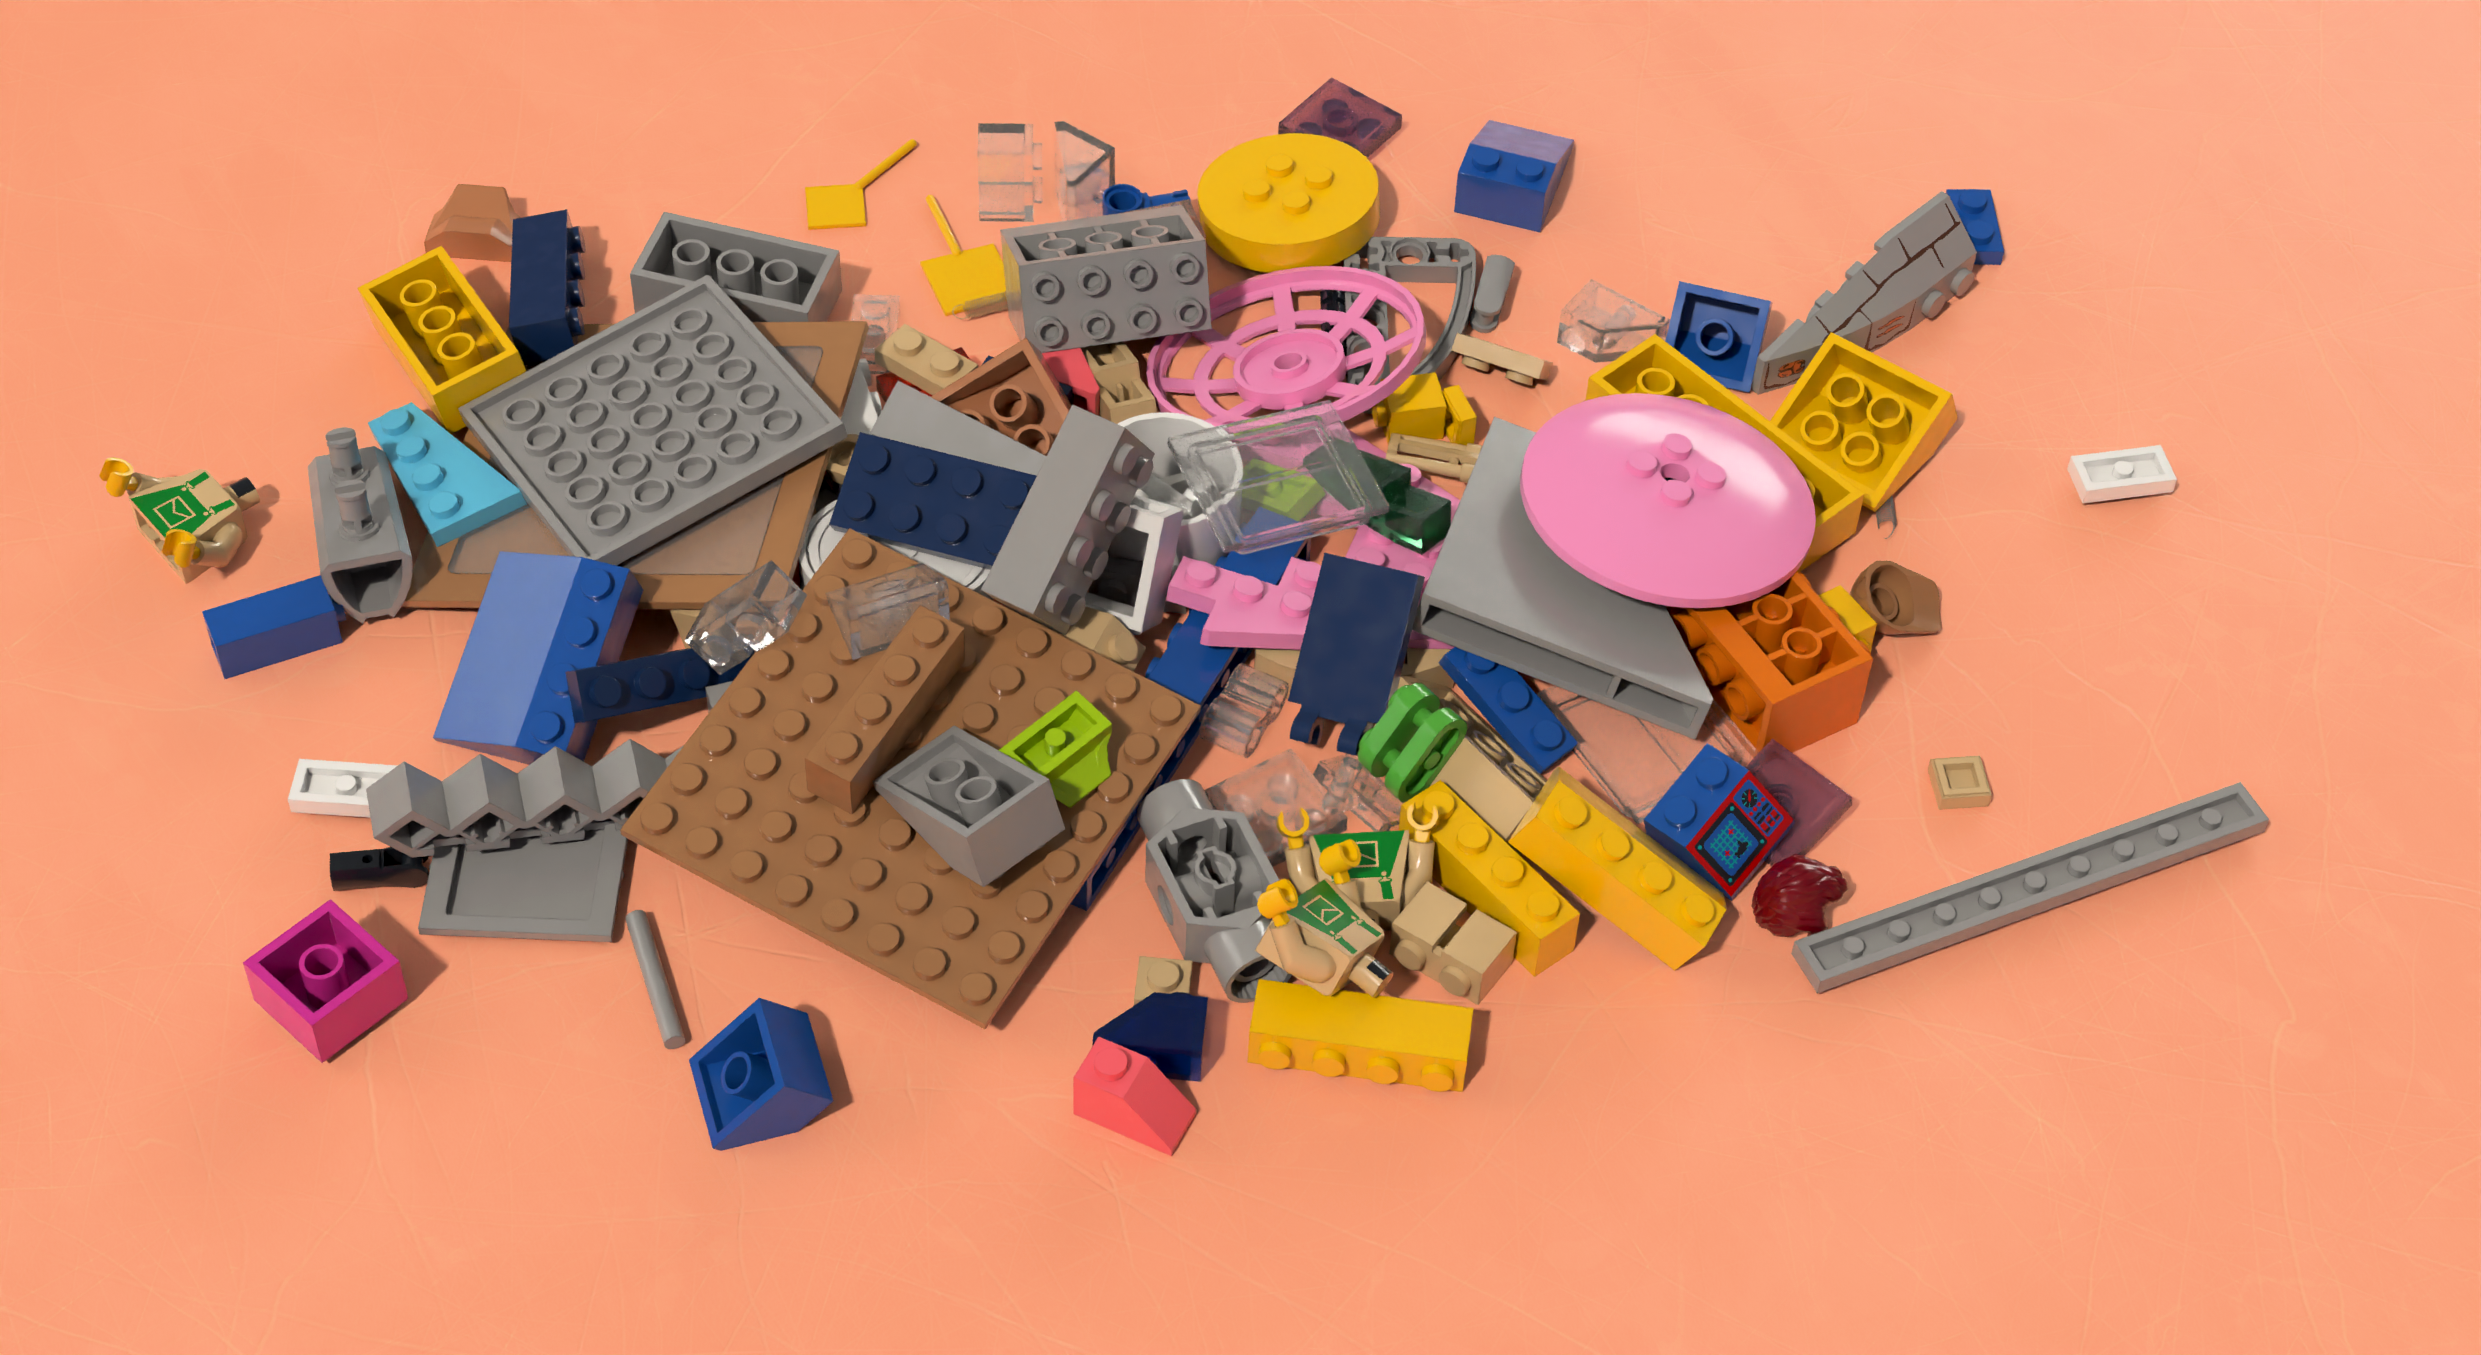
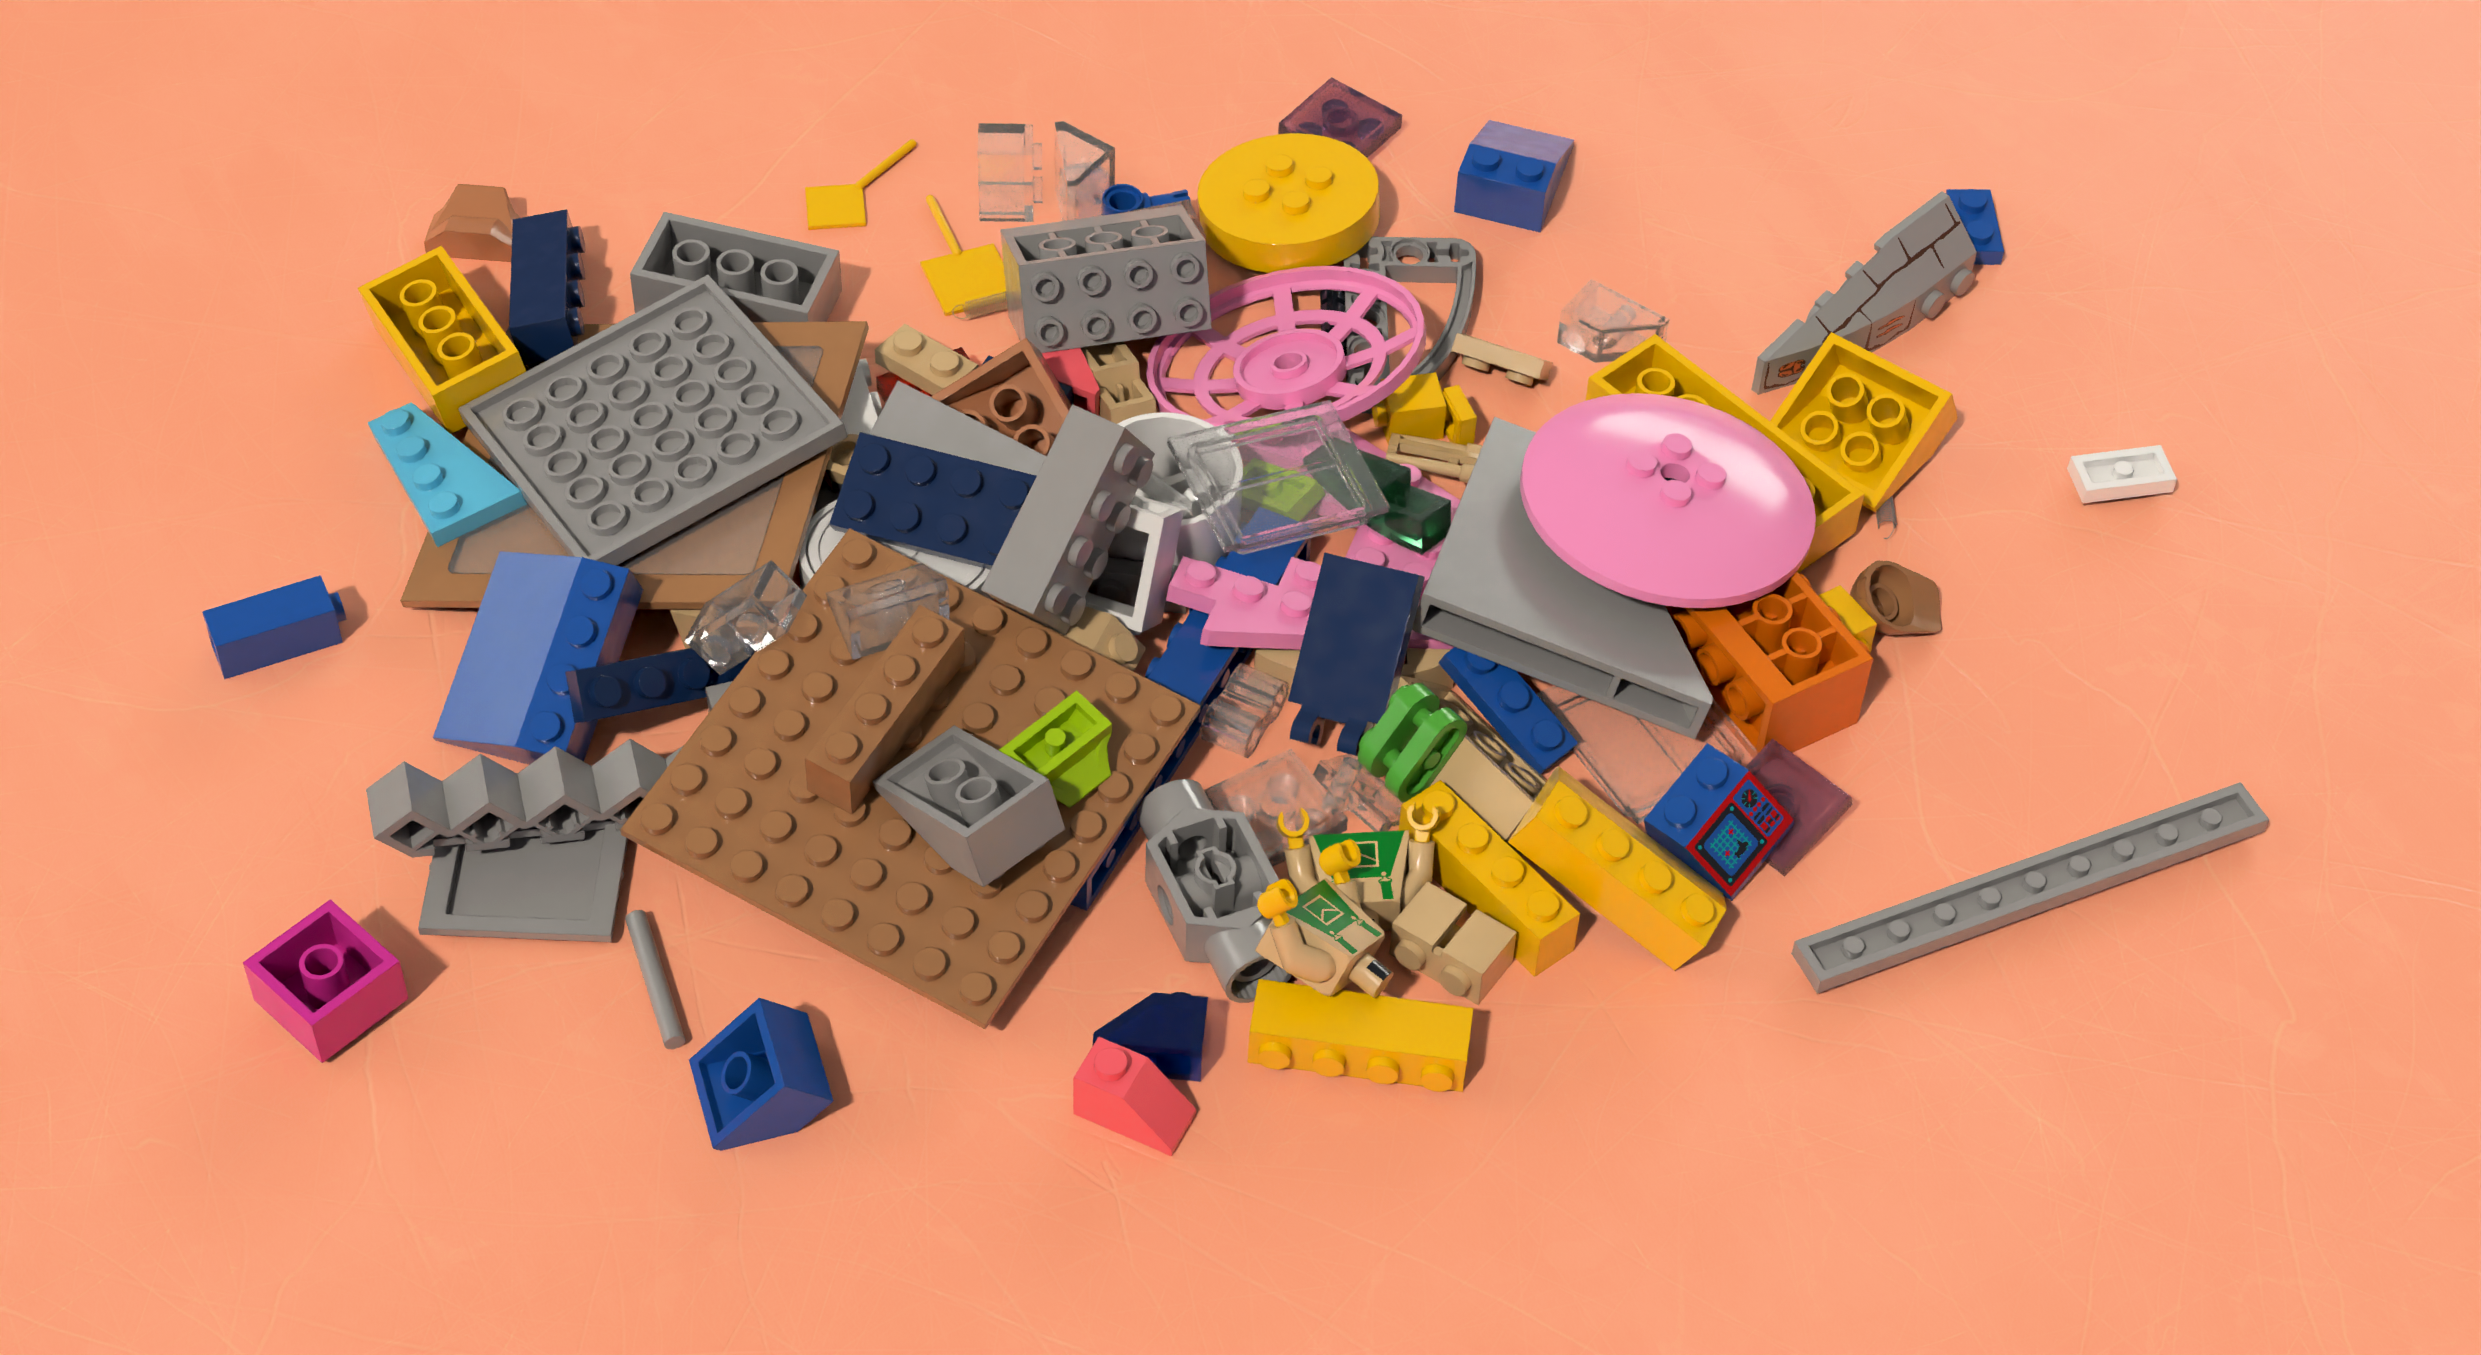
torso [99,457,260,584] -> none
white plate [288,759,398,818] -> none
light grey piece [307,427,413,623] -> none
black bar [330,847,429,891] -> none
clear plate [851,294,900,375] -> none
tan plate [1134,956,1193,1017] -> none
light grey bar [1470,255,1515,333] -> none
blue slope [1665,281,1773,393] -> none
dark red hair [1751,854,1848,937] -> none
tan tile [1927,755,1992,810] -> none

